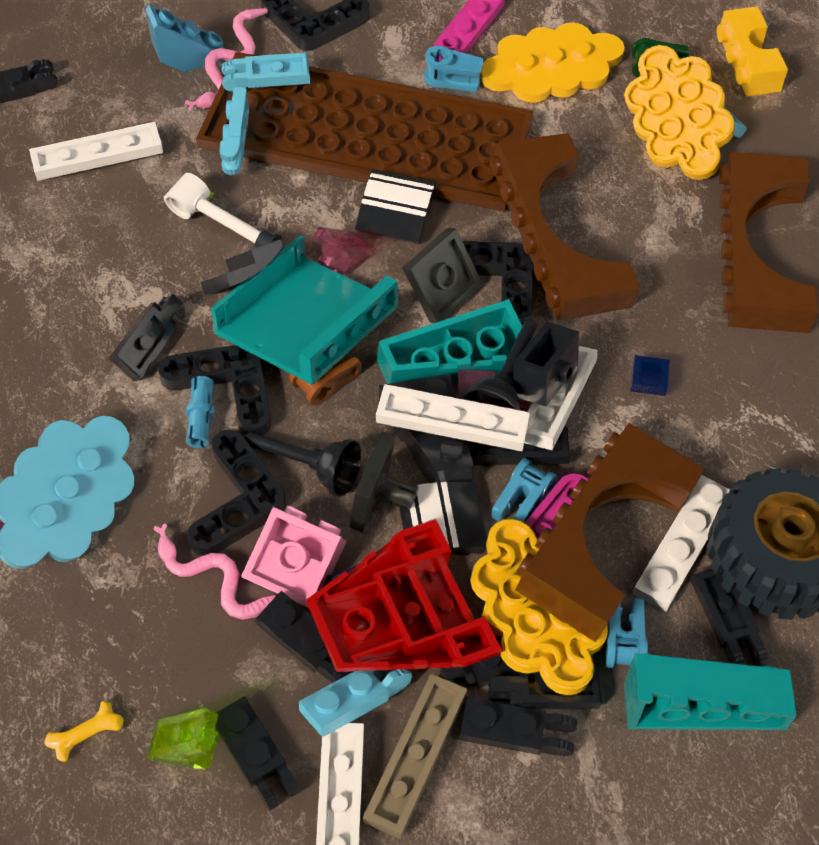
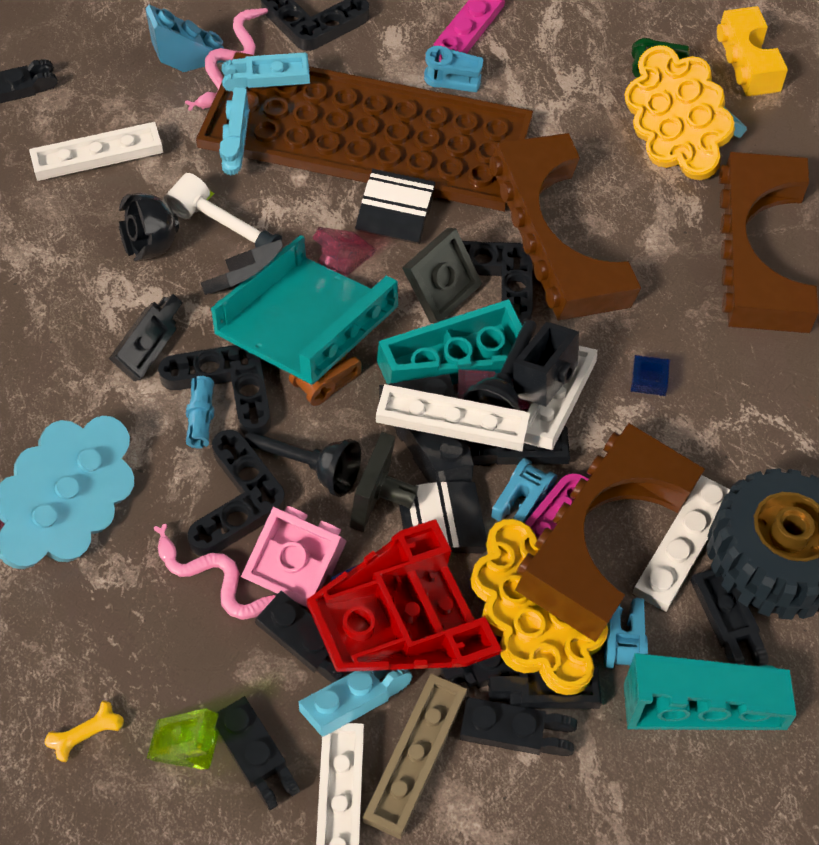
yellow plate [481,22,625,103] -> none
none -> black cylinder [119,193,179,261]

